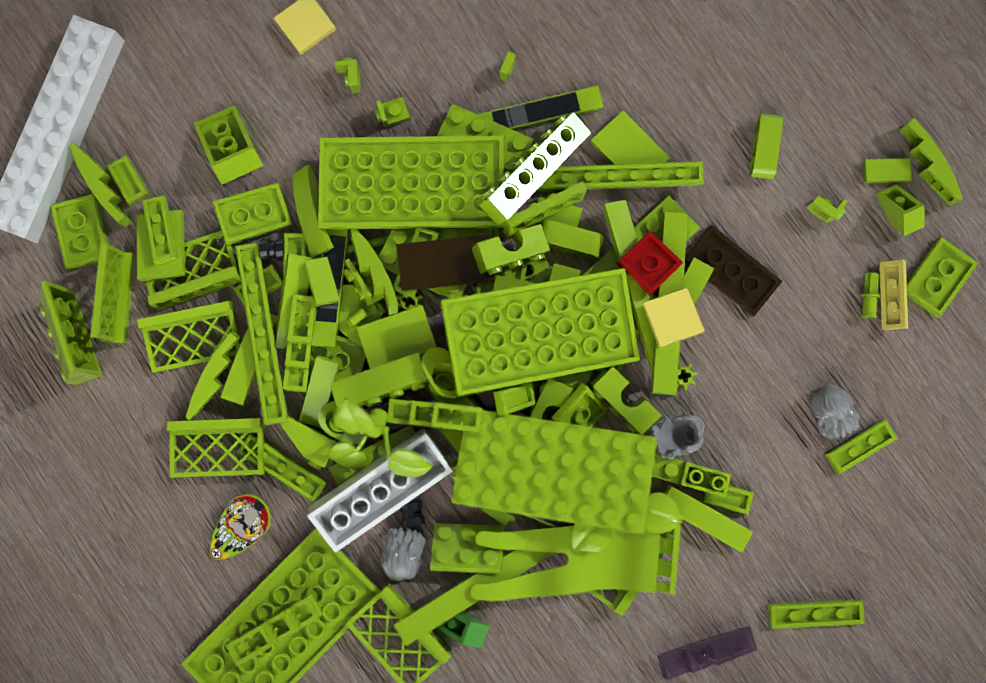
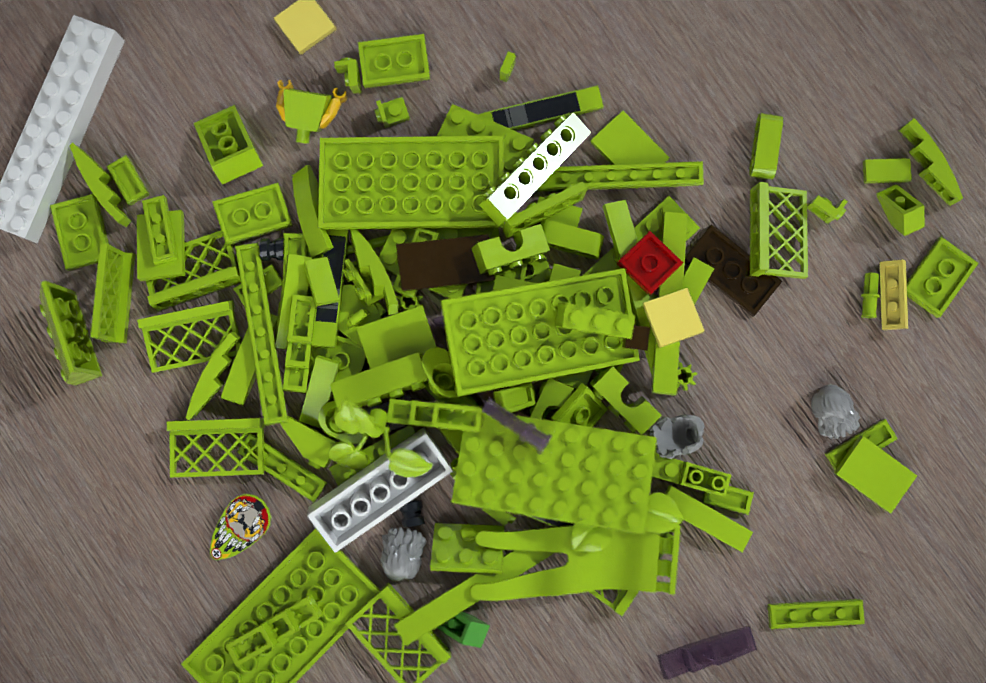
none -> lime torso [276,80,347,143]
none -> lime plate [358,34,430,88]
none -> pin [482,399,552,454]
none -> lime arch [555,303,635,339]
none -> dark brown tile [622,325,650,351]
none -> lime fence [750,182,808,279]
none -> lime tile [834,435,917,513]

